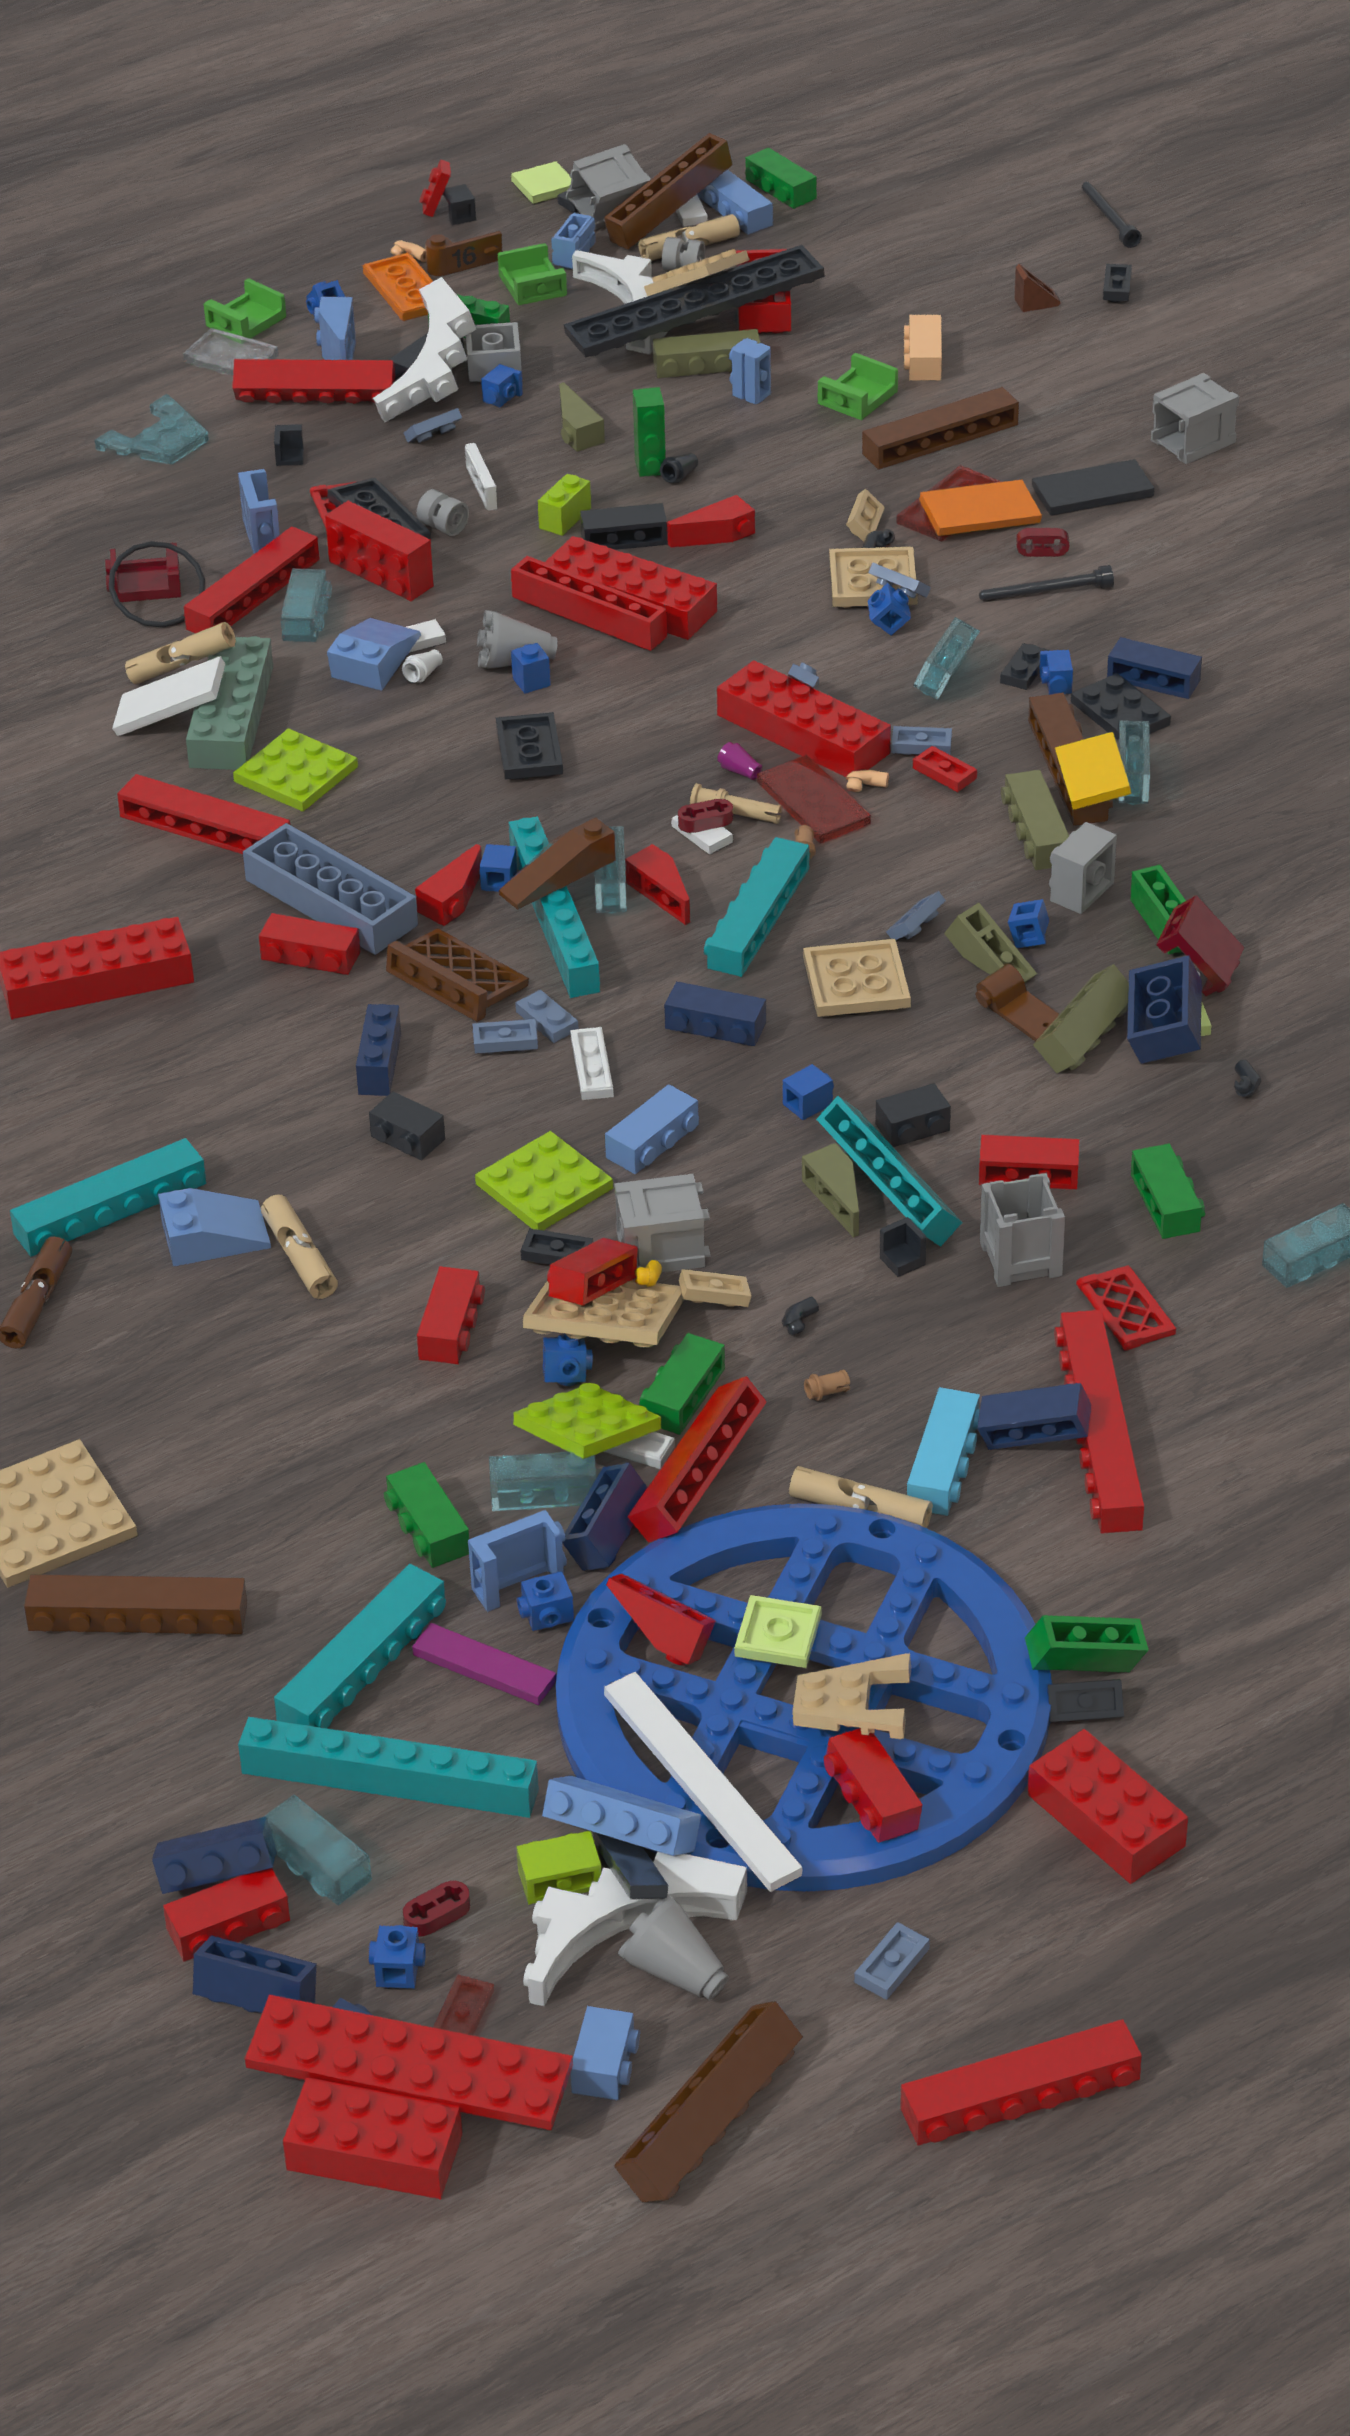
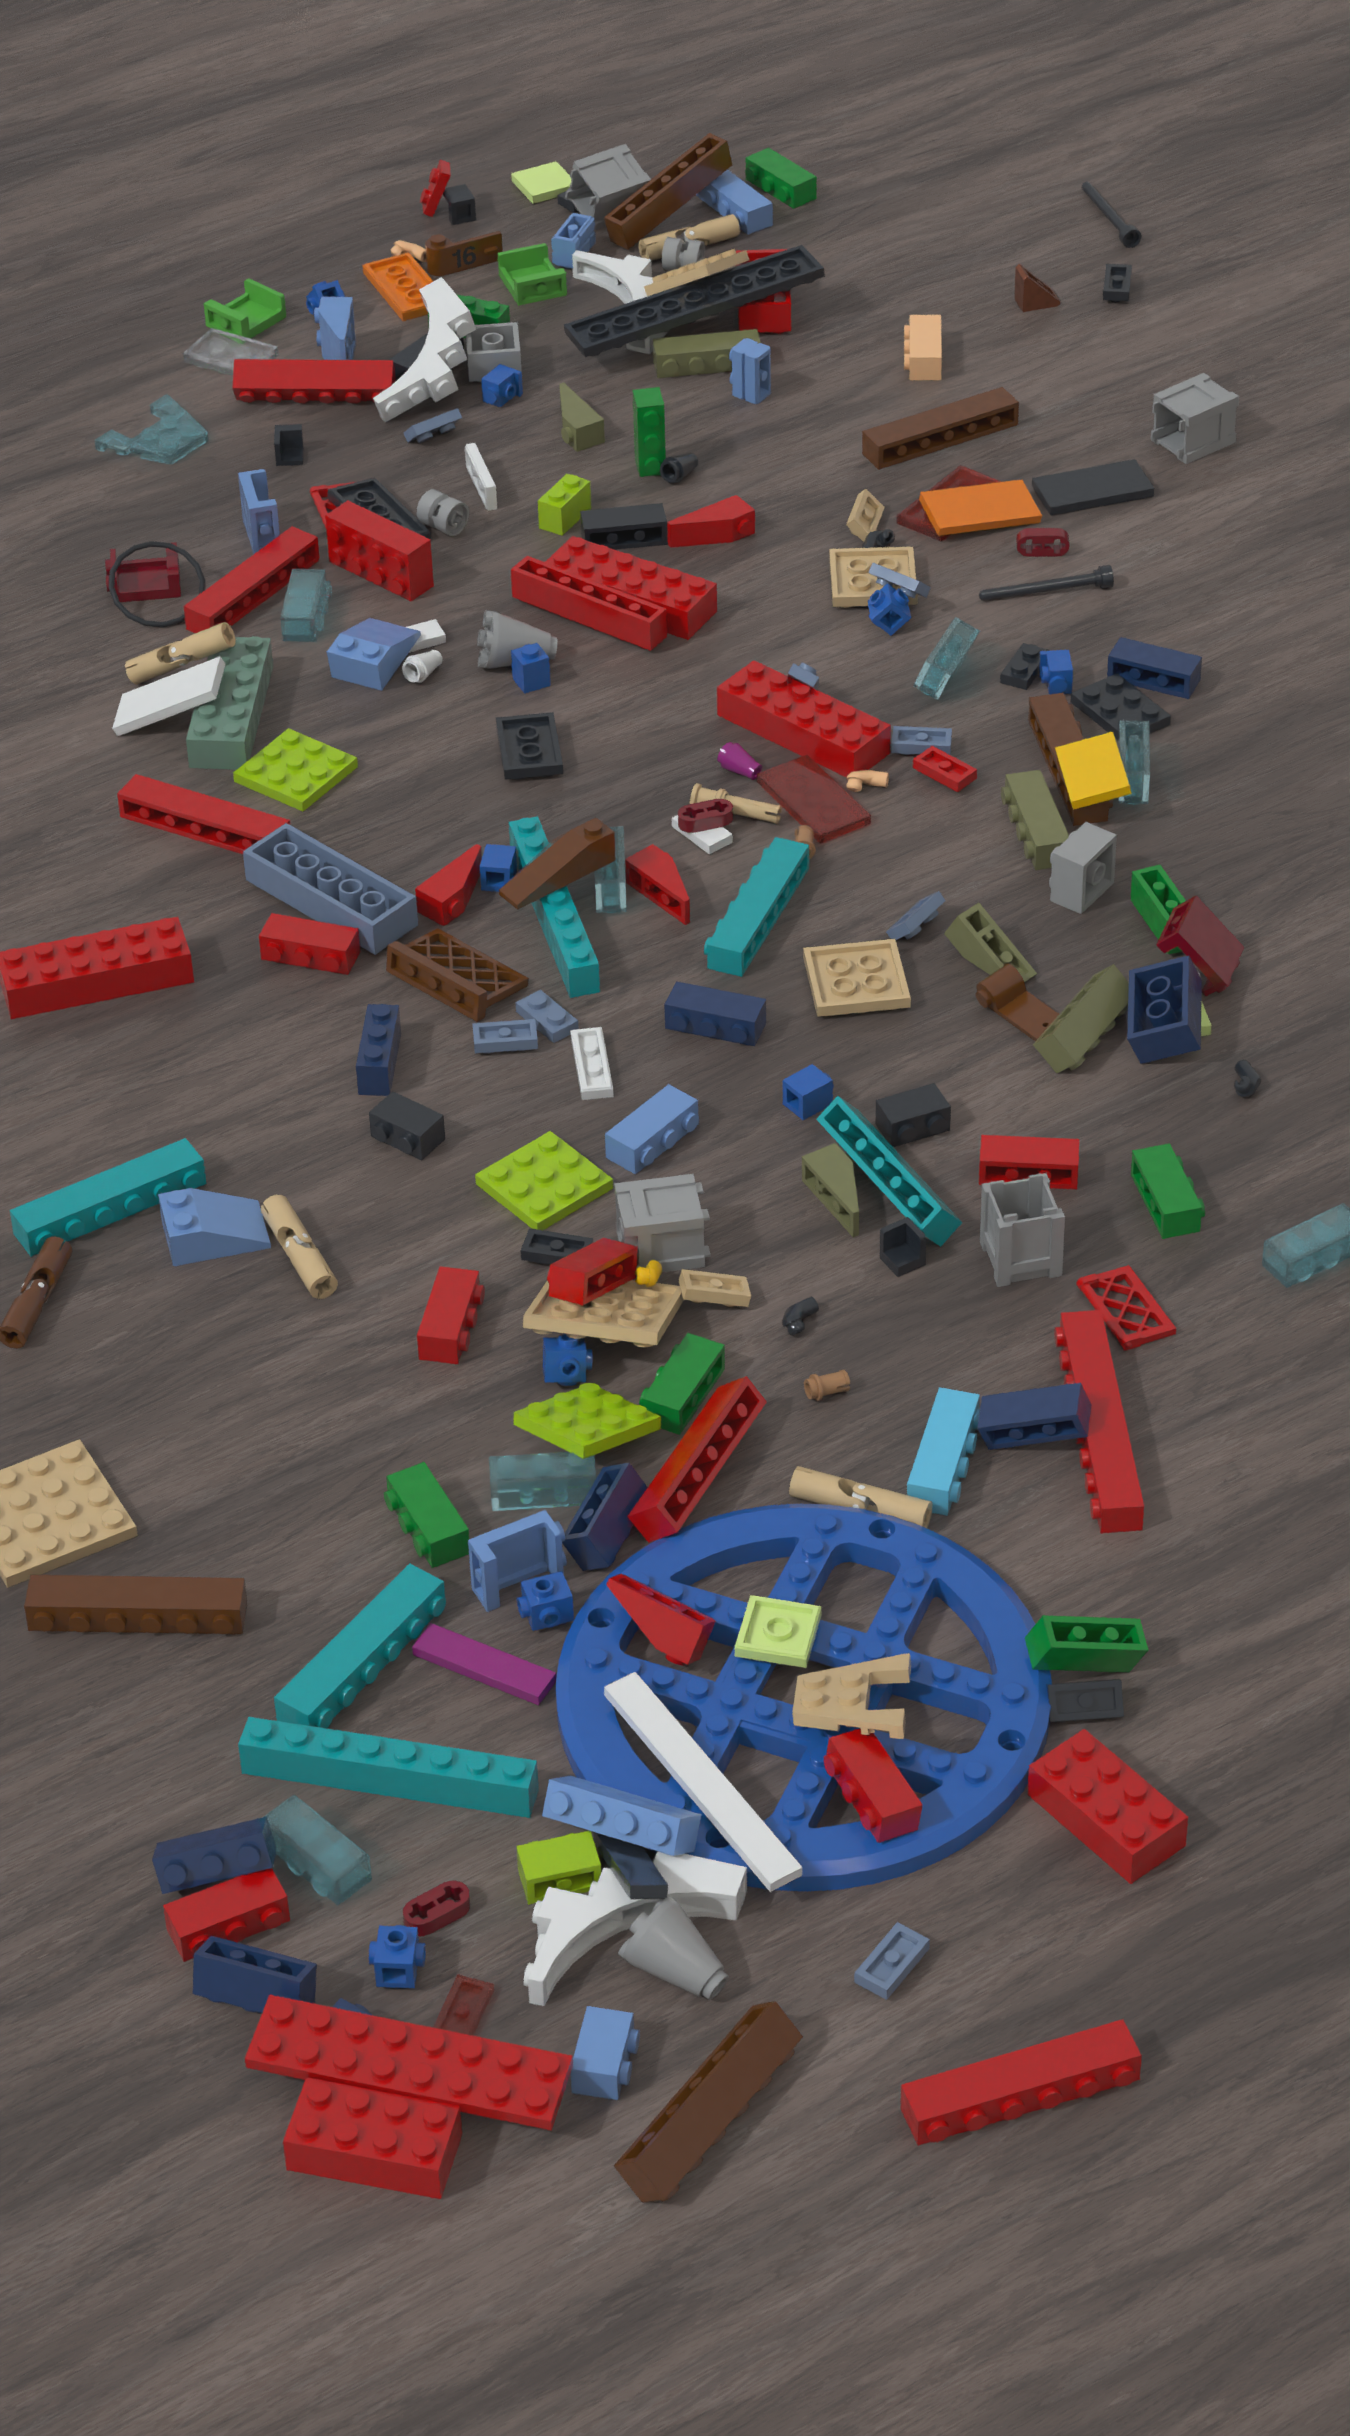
white tile [603,1432,675,1469] -> none
white tile [676,194,707,227] -> none
bright green panel [818,353,898,420] -> none
blue brick [1008,899,1050,948] -> none

